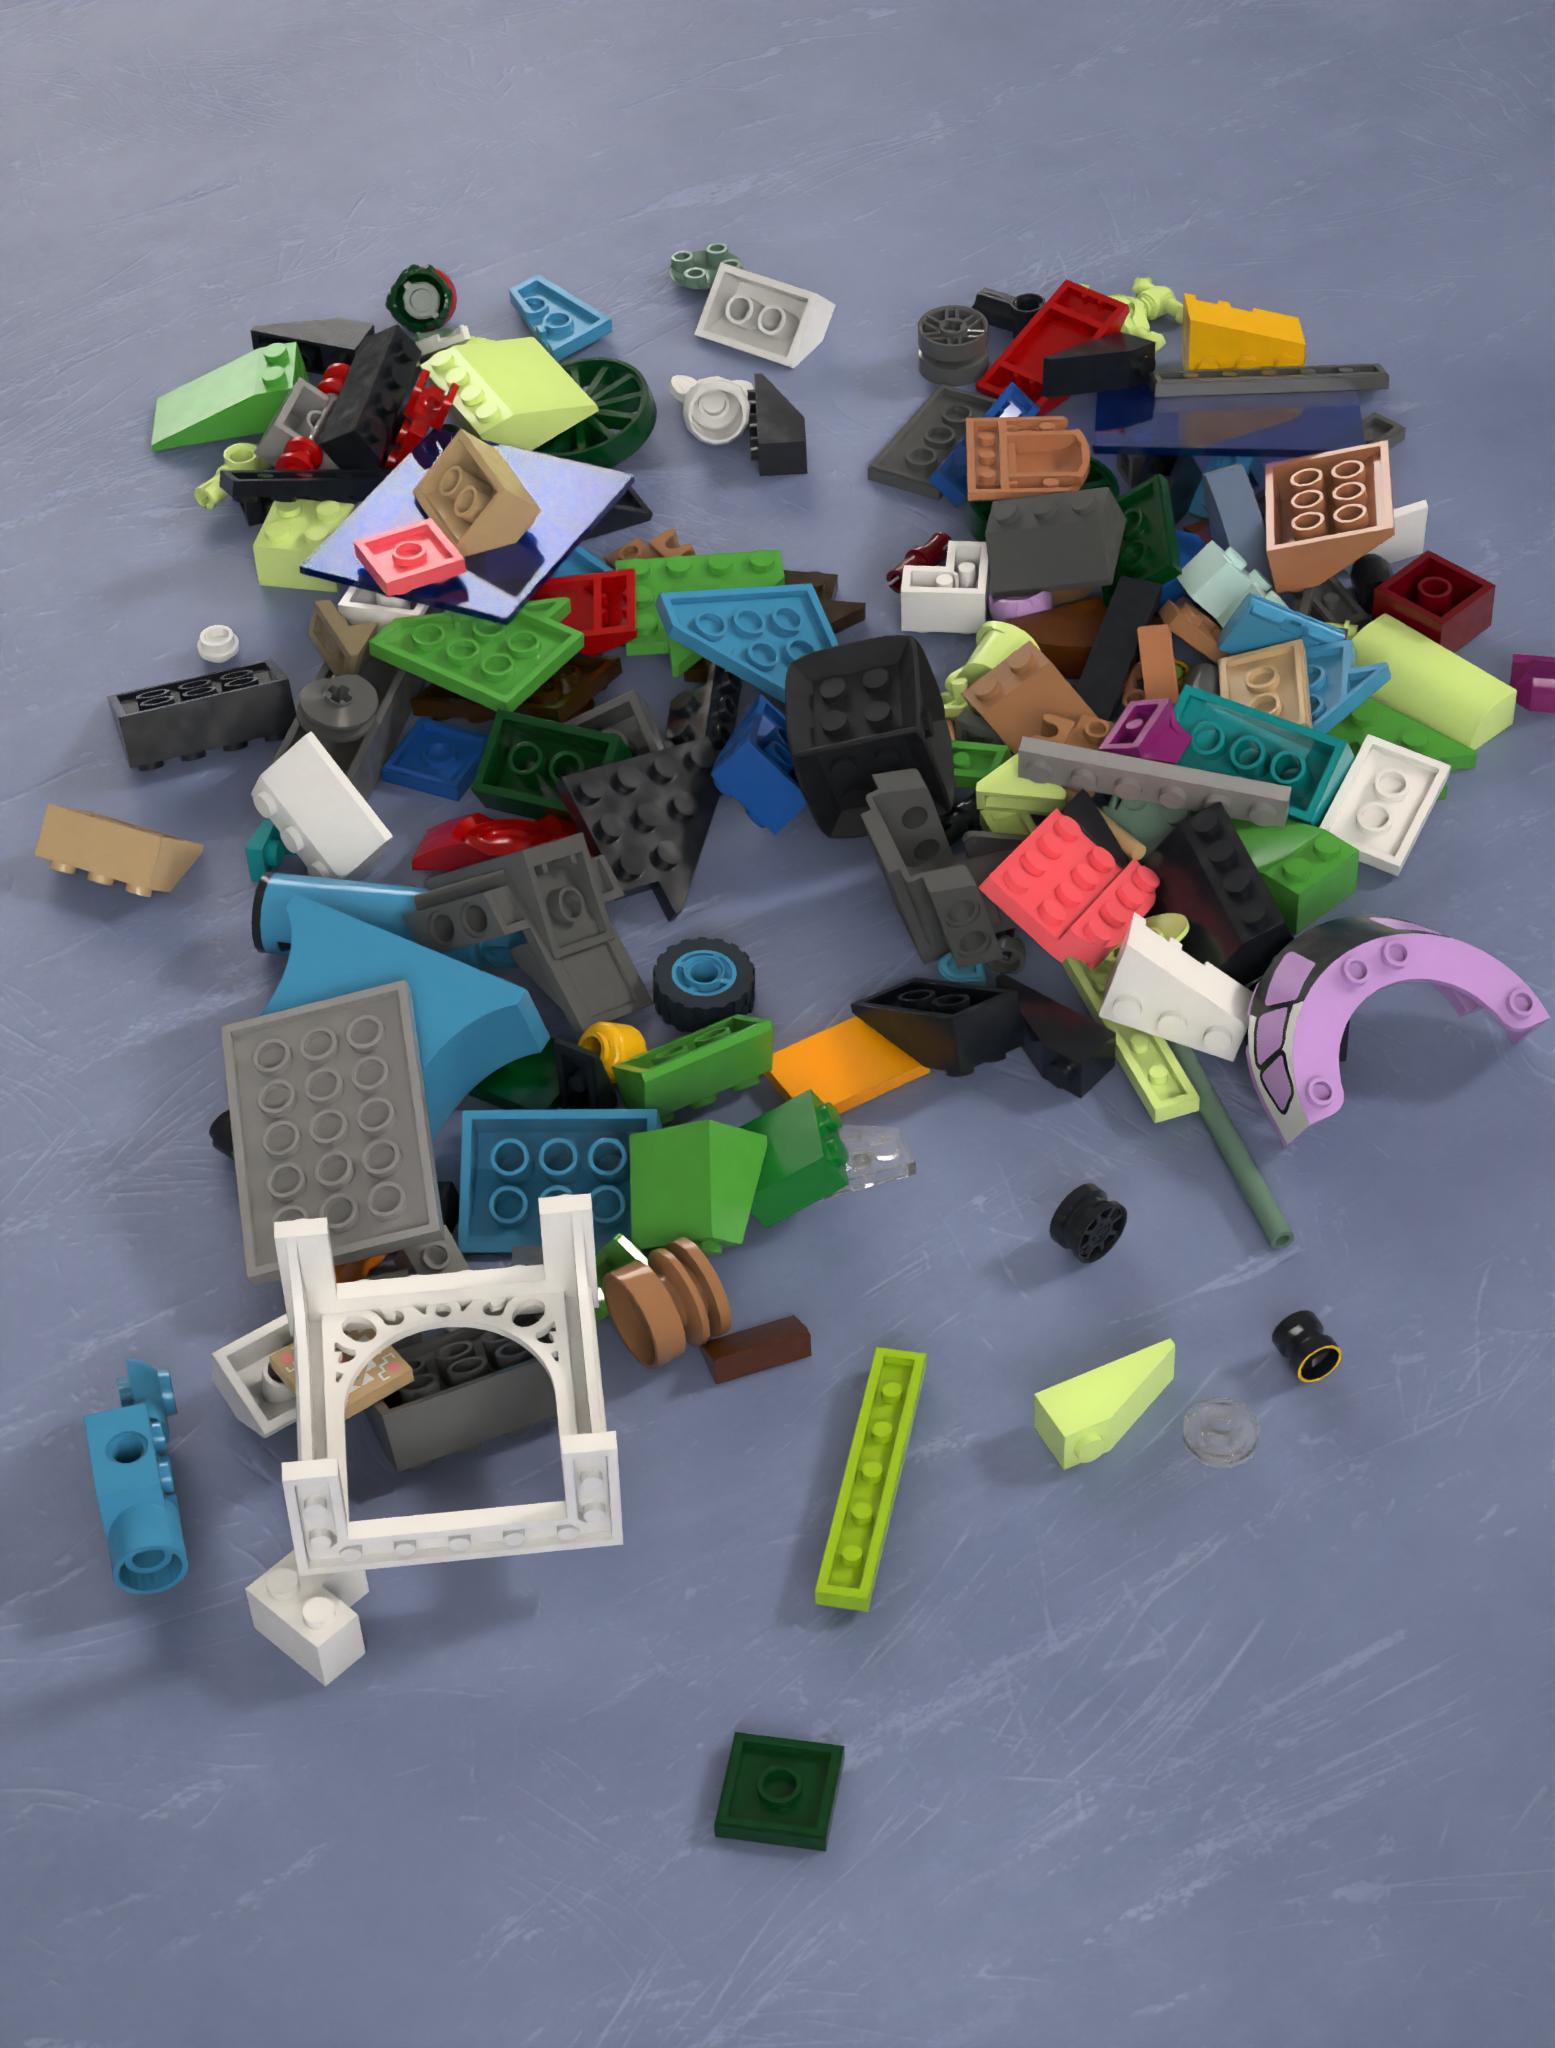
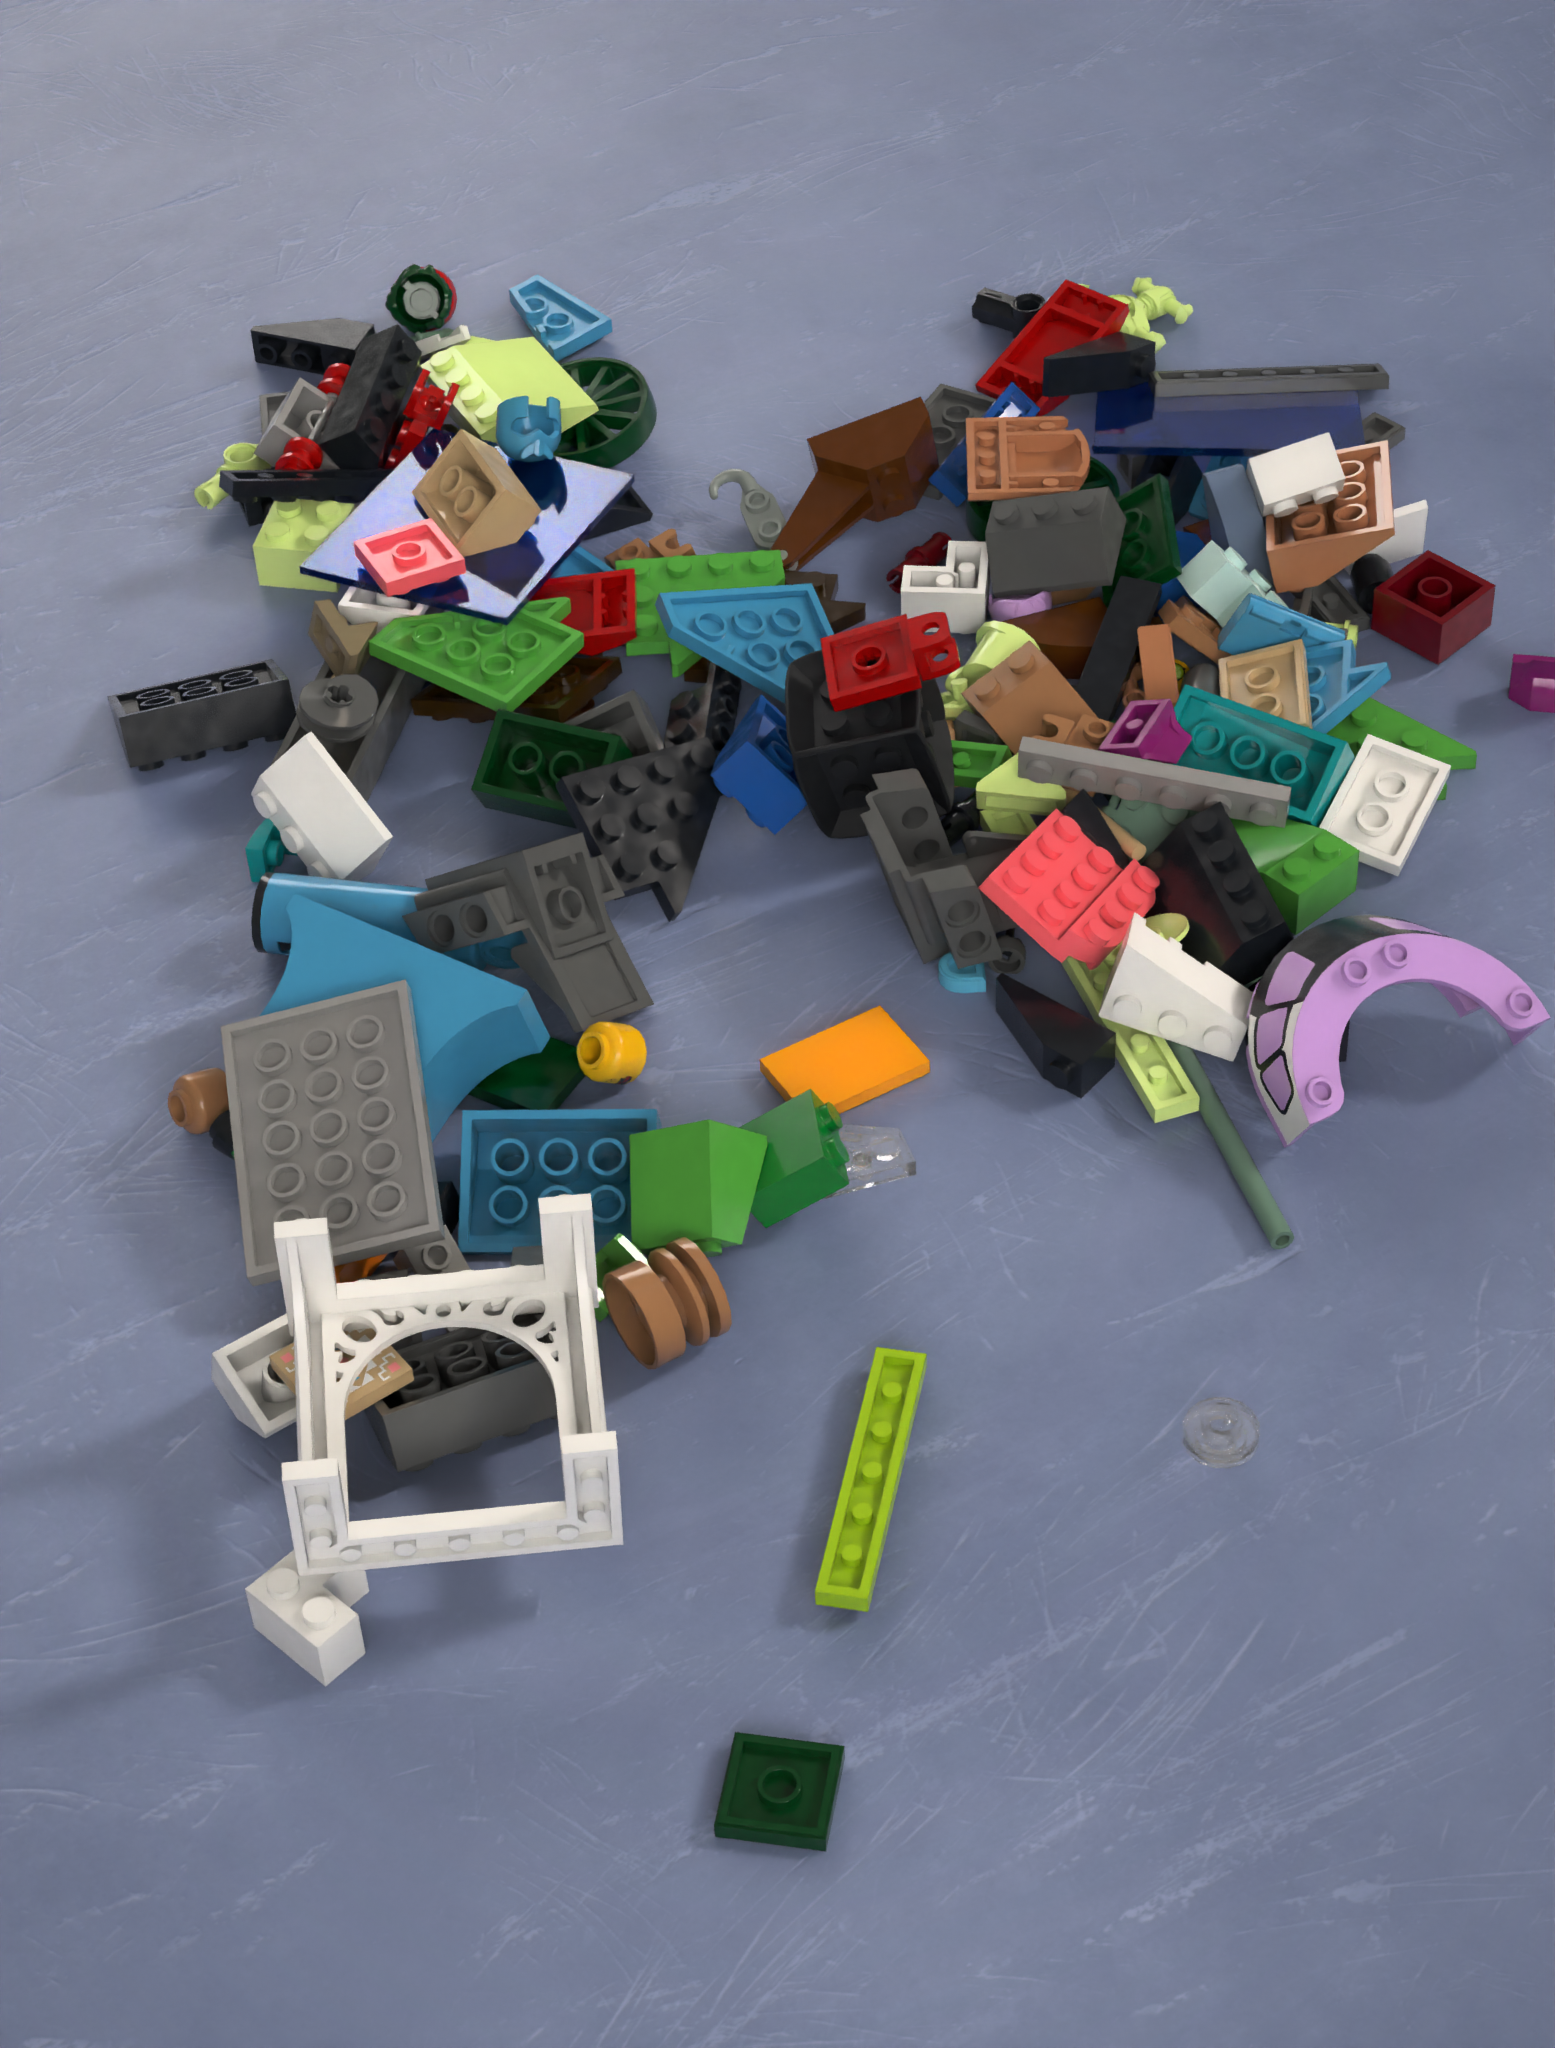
tan slope [35,804,204,898] -> none
dark azure brick [83,1358,188,1595] -> none
slope [151,342,309,451] -> none
white plate [197,625,240,663] -> none
blue tile [380,717,489,802] -> none
red slope [412,812,592,871] -> none
black slope [554,1037,618,1109] -> none
bright green slope [611,1014,773,1124] -> none
black wheel [653,937,755,1033] -> none
sand green dish [669,243,744,290] -> none
white piece [669,375,753,446] -> none
white slope [694,262,836,369] -> none
reddish brown slope [699,1315,812,1384] -> none
black slope [747,373,807,476] -> none
black slope [851,977,1024,1077] -> none
dark grey wheel [918,305,988,386] -> none
yellowish green slope [1034,1338,1175,1470] -> none
black wheel [1049,1183,1127,1264] -> none
yellow wedge [1181,293,1306,370] -> none
black wheel [1272,1310,1342,1383] -> none
yellowish green brick [1352,613,1517,750] -> none
none -> medium nougat head [168,1068,229,1134]
none -> dark azure helmet [496,396,562,462]
none -> reddish brown slope [709,397,939,571]
none -> red plate [820,612,961,712]
none -> white slope [1246,432,1346,518]

